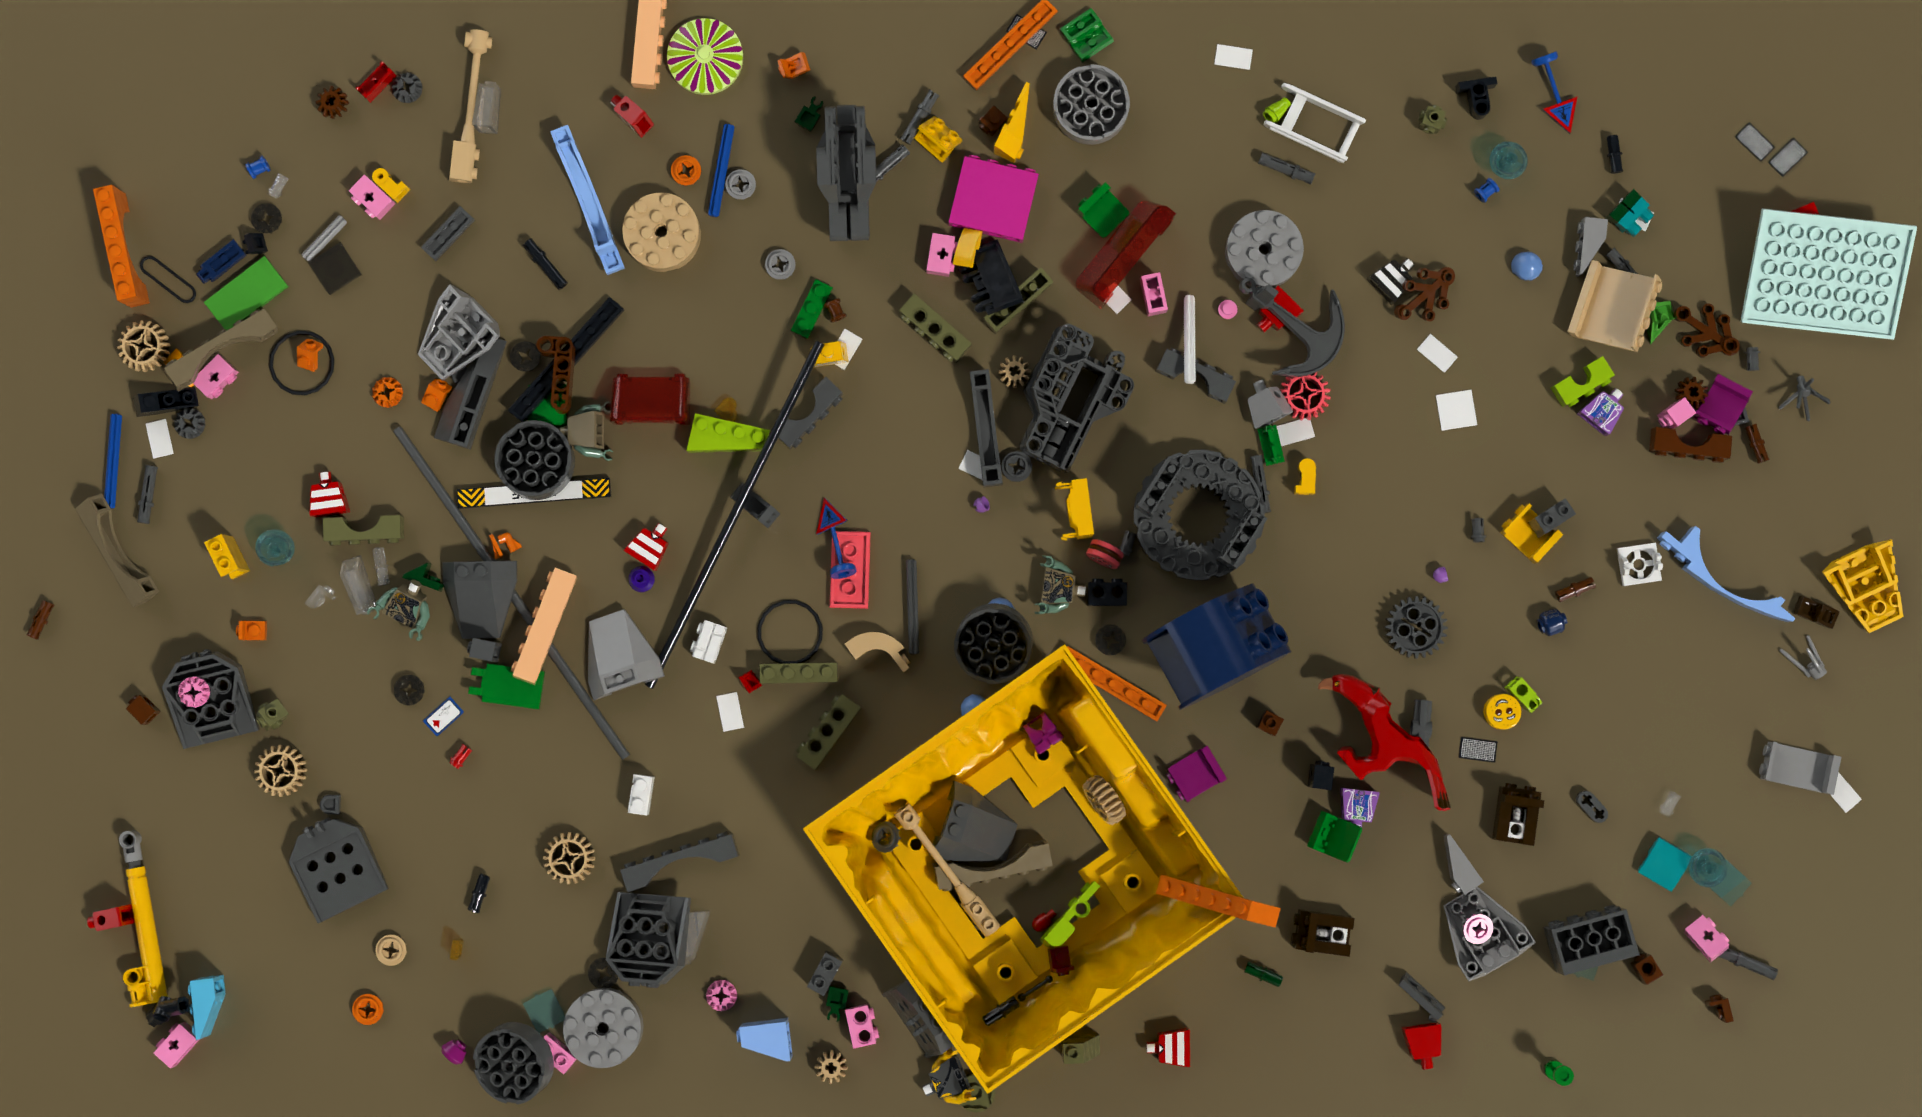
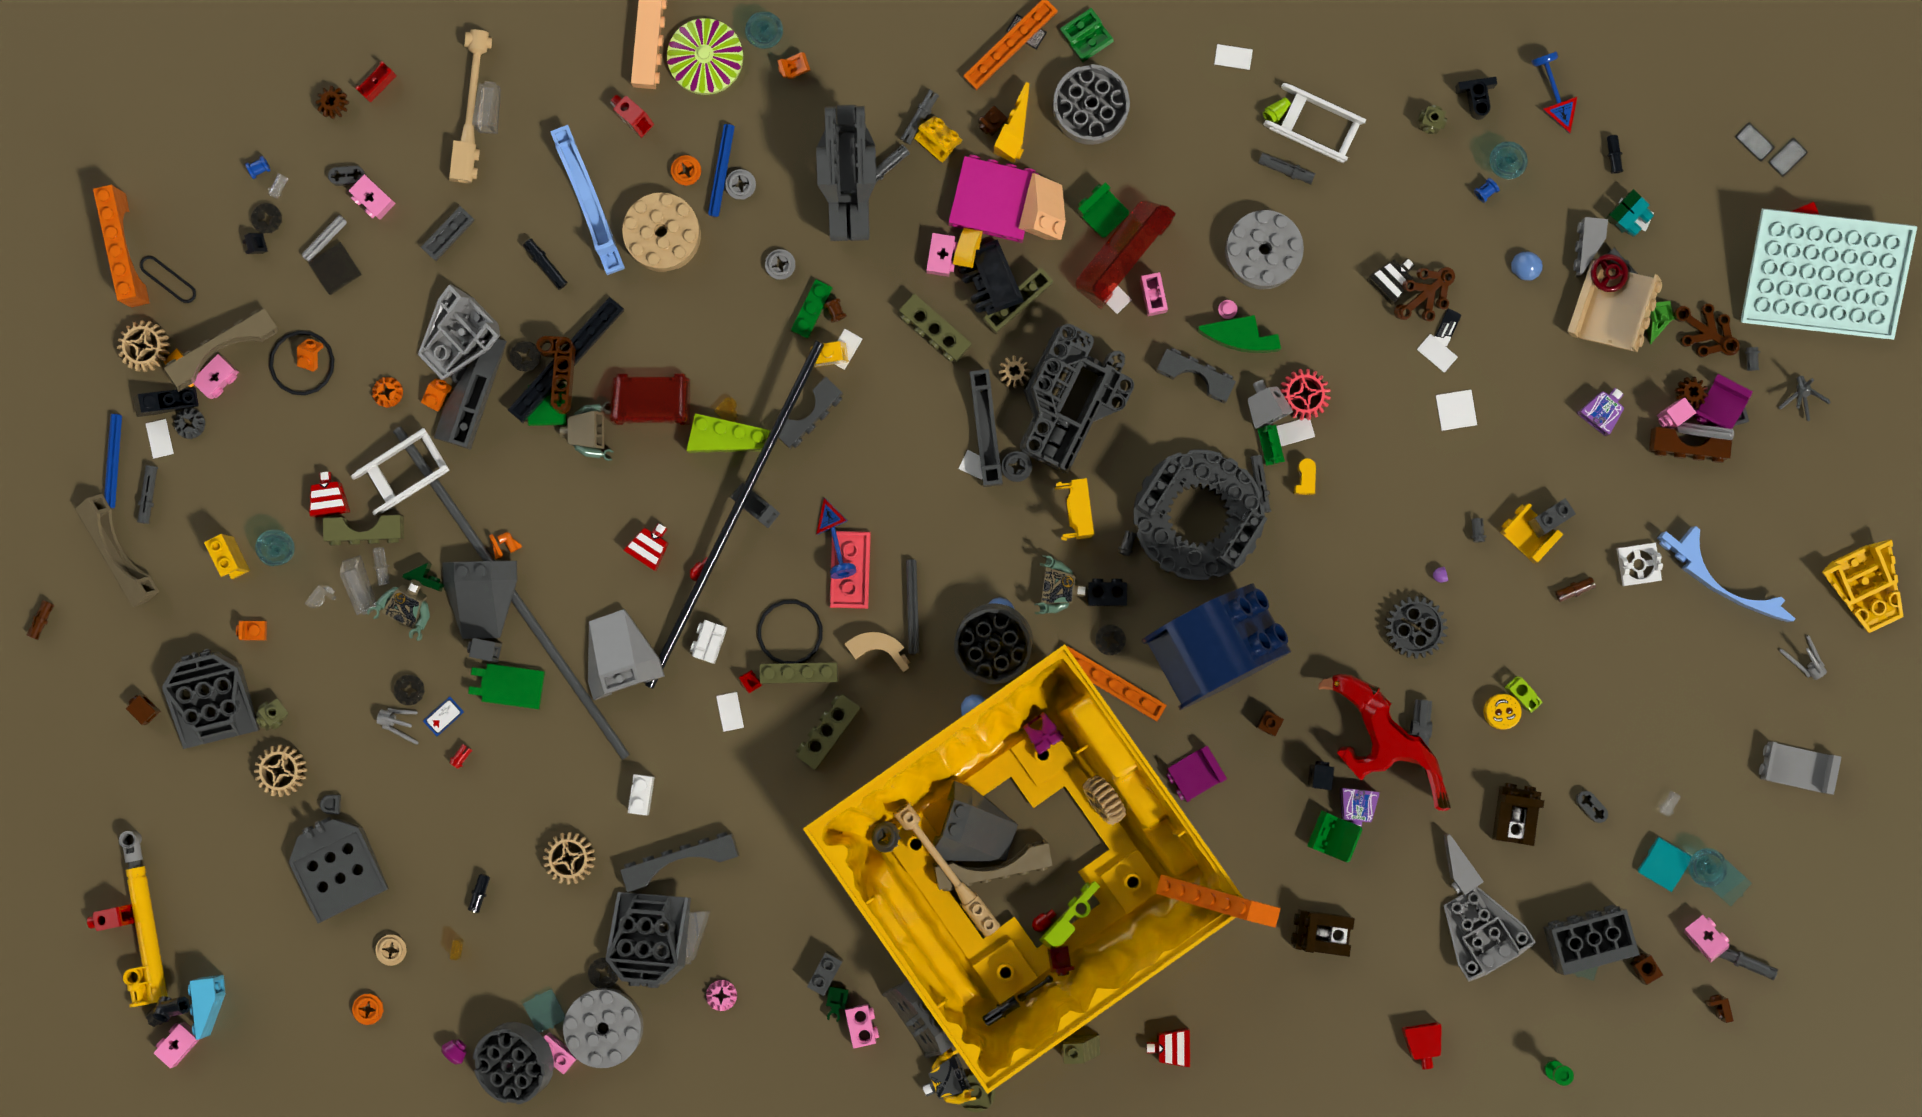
bright pink gear [178,676,210,708] -> none
dark blue hinge [196,239,247,284] -> none
bright green tile [204,256,289,330] -> none
yellow leg [372,168,411,203] -> none
dark grey gear [391,72,423,103] -> none
tile [457,478,611,509] -> none
dark grey brick [495,420,575,500] -> none
light nougat brick [511,568,577,685] -> none
dark purple cone [629,566,655,592] -> none
light blue slope [736,1018,793,1061] -> none
dark green plate [794,96,824,132] -> none
tan gear [815,1050,848,1084] -> none
medium lavender hinge [973,496,990,513] -> none
coral head [1086,539,1124,569] -> none
white axle [1184,295,1196,384] -> none
dark grey piece [1239,277,1345,377] -> none
dark green axle [1244,961,1283,987] -> none
red torso [1257,286,1304,333] -> none
dark grey hinge [1398,972,1445,1022] -> none
sticker [1459,737,1498,763] -> none
gear [1463,913,1493,944] -> none
dark blue head [1537,609,1567,636] -> none
lime arch [1551,356,1615,407] -> none
reddish brown pin [1745,424,1770,464] -> none
dark brown slope [1793,596,1840,629] -> none
white sticker [1830,772,1862,813] -> none
none -> dark grey beam [328,166,366,186]
none -> white piece [351,428,450,516]
none -> light grey plant [377,708,419,745]
none -> red cylinder [689,557,708,581]
none -> clear light blue cone [745,12,783,49]
none -> light nougat slope [1019,173,1066,240]
none -> green slope [1197,315,1281,353]
none -> sticker [1434,309,1461,346]
none -> dark red piece [1591,254,1628,292]
none -> light grey axle [1677,422,1734,440]

